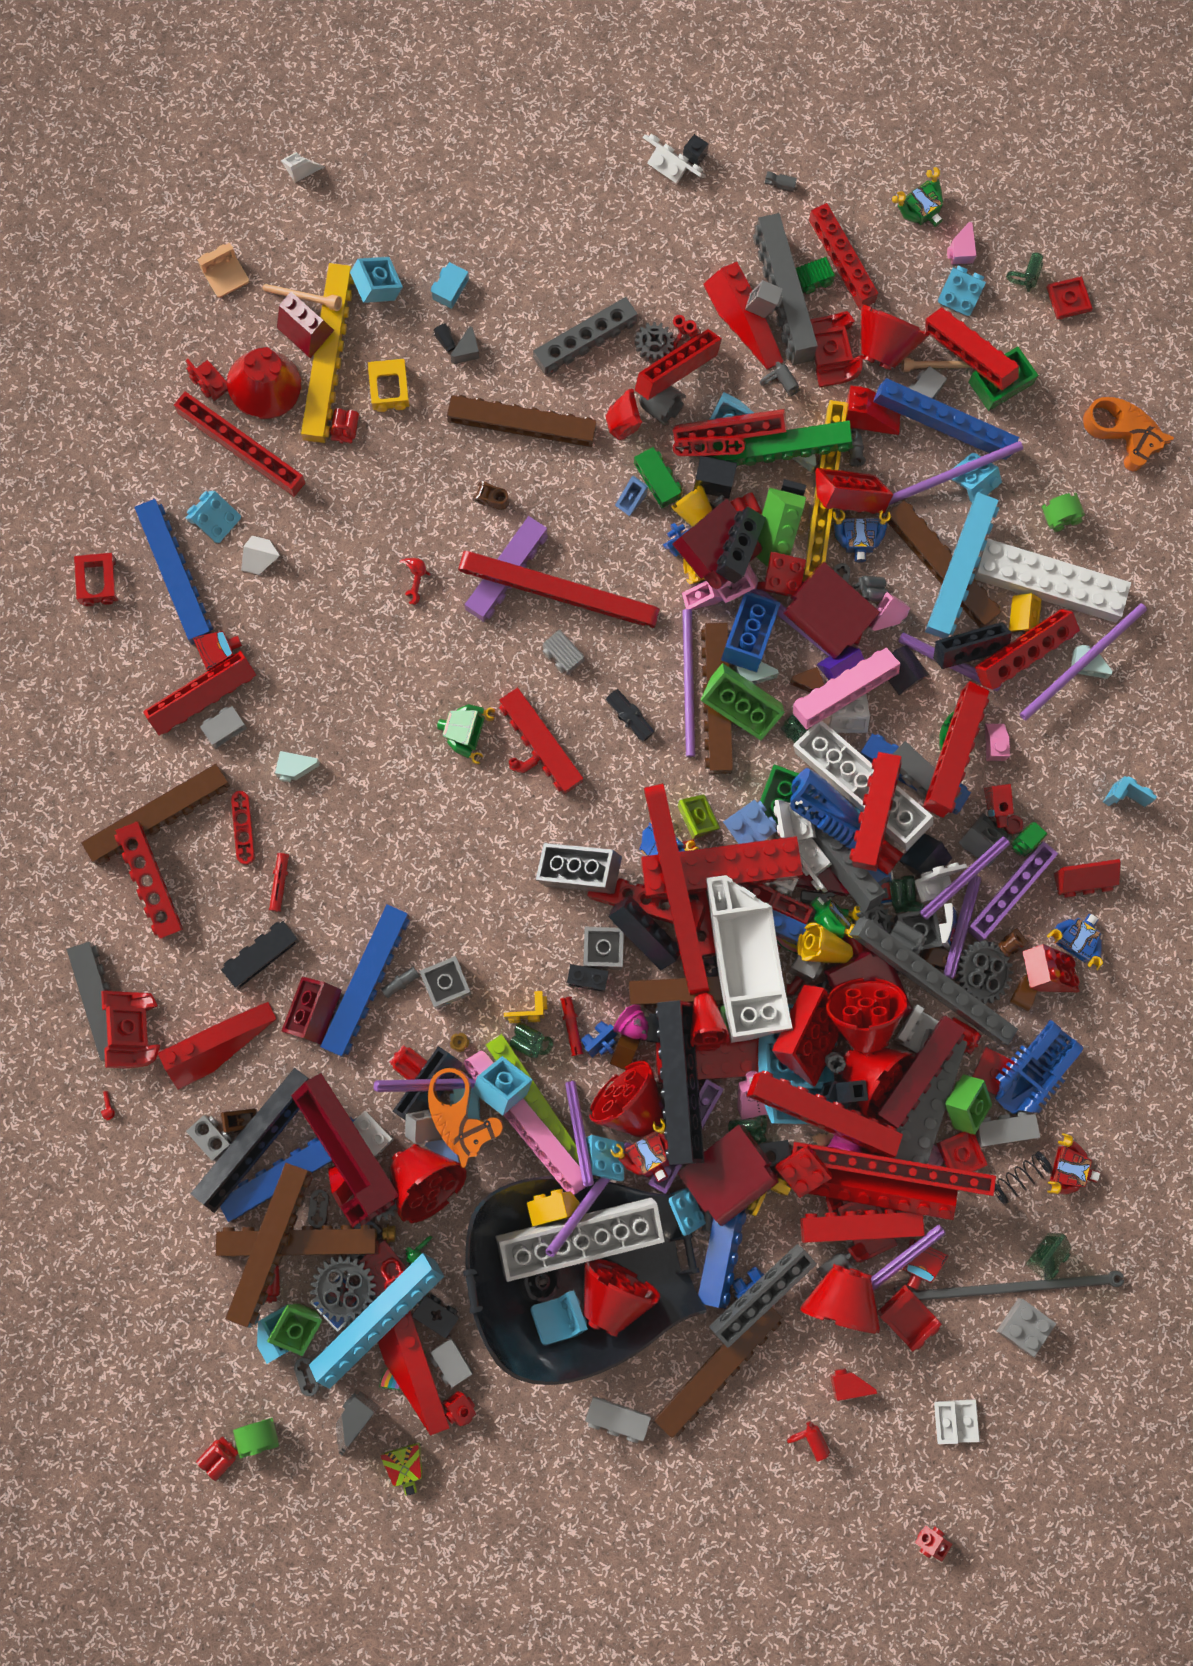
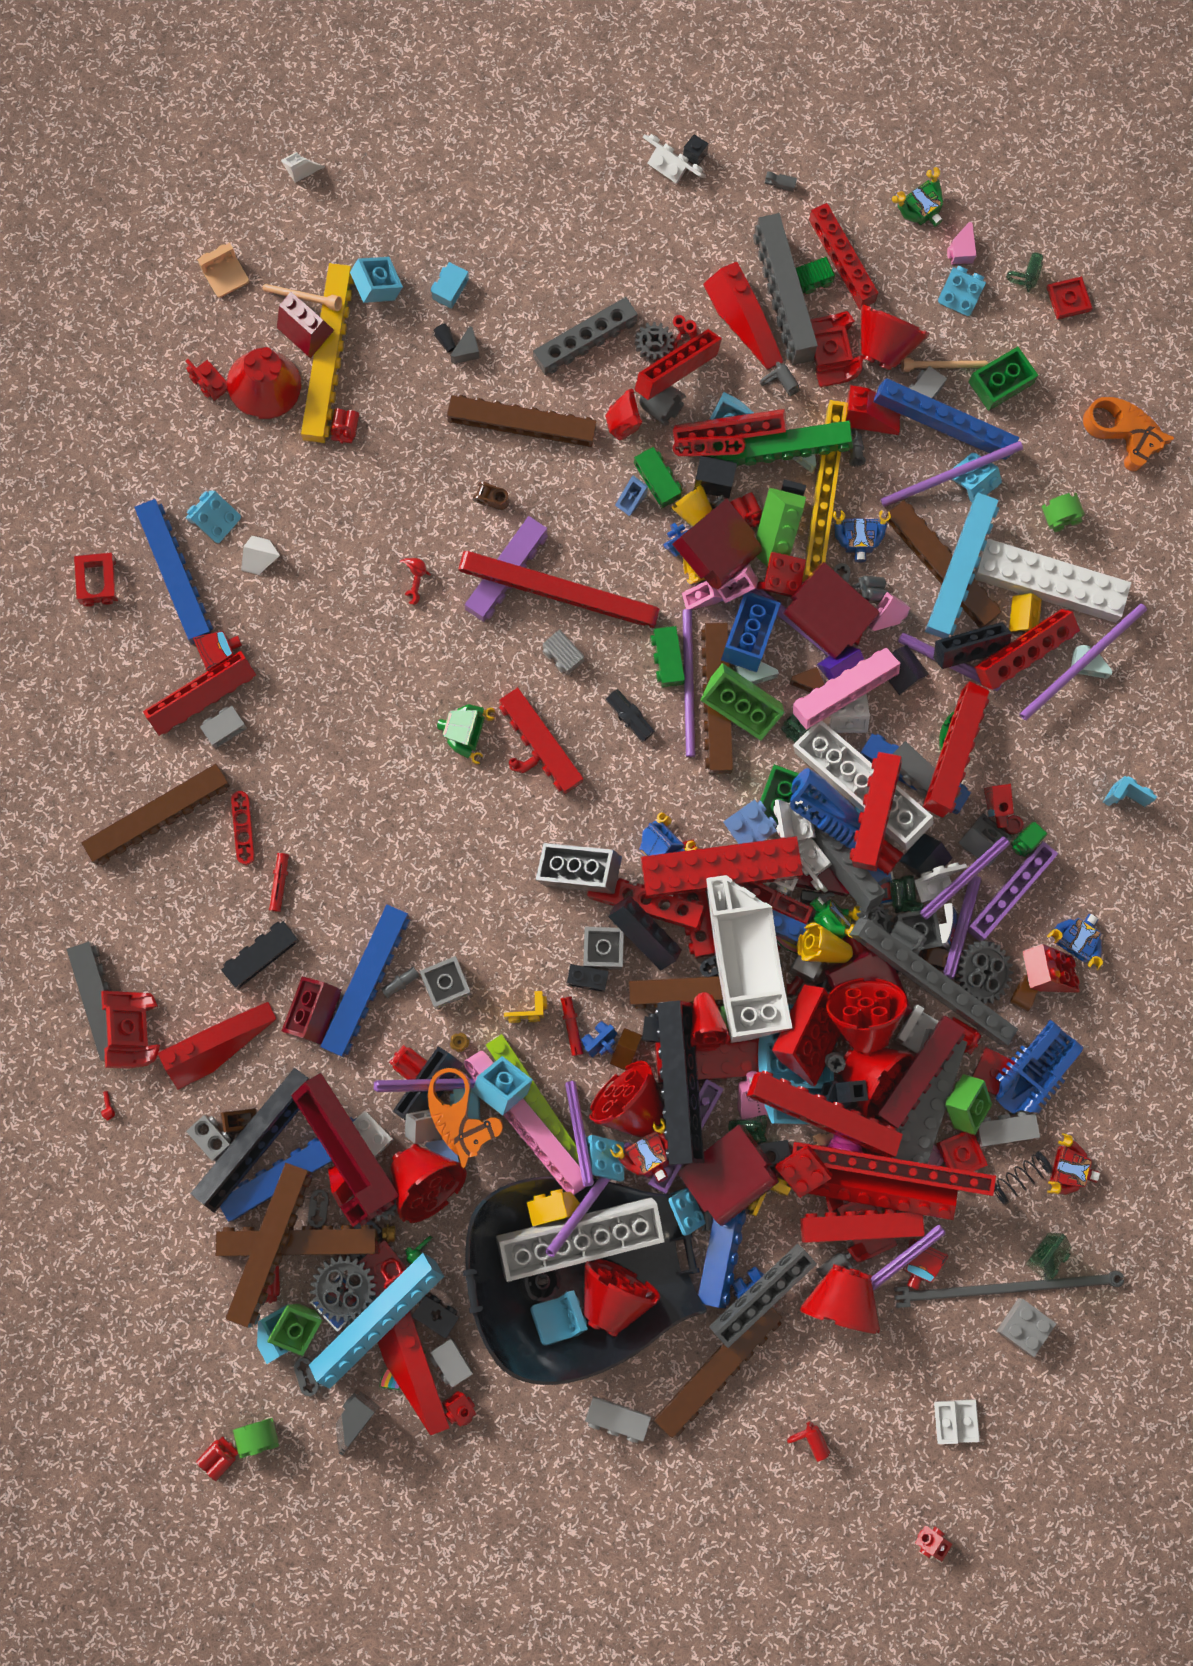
red brick [114,821,183,939] -> none
red brick [174,391,306,497] -> none
light aqua slope [275,751,320,782] -> none
yellow window [368,359,410,412] -> none
torso [380,1443,423,1496] -> none
clear green piece [510,1022,554,1058] -> none
dark pink piece [613,1005,649,1040] -> none
red beam [644,783,709,995] -> none
lime slope [678,794,720,840] -> none
black brick [716,506,766,584] -> none
light grey brick [745,280,783,318] -> none
red slope [816,468,894,514] -> none
red slope [830,1368,877,1401] -> none
red panel [877,1285,942,1352] -> none
red brick [925,307,1019,390] -> none
bright pink slope [985,724,1010,761] -> none
reddish brown piece [998,928,1029,957] -> none
red slope [1054,859,1121,898] -> none
none -> green brick [650,626,685,688]

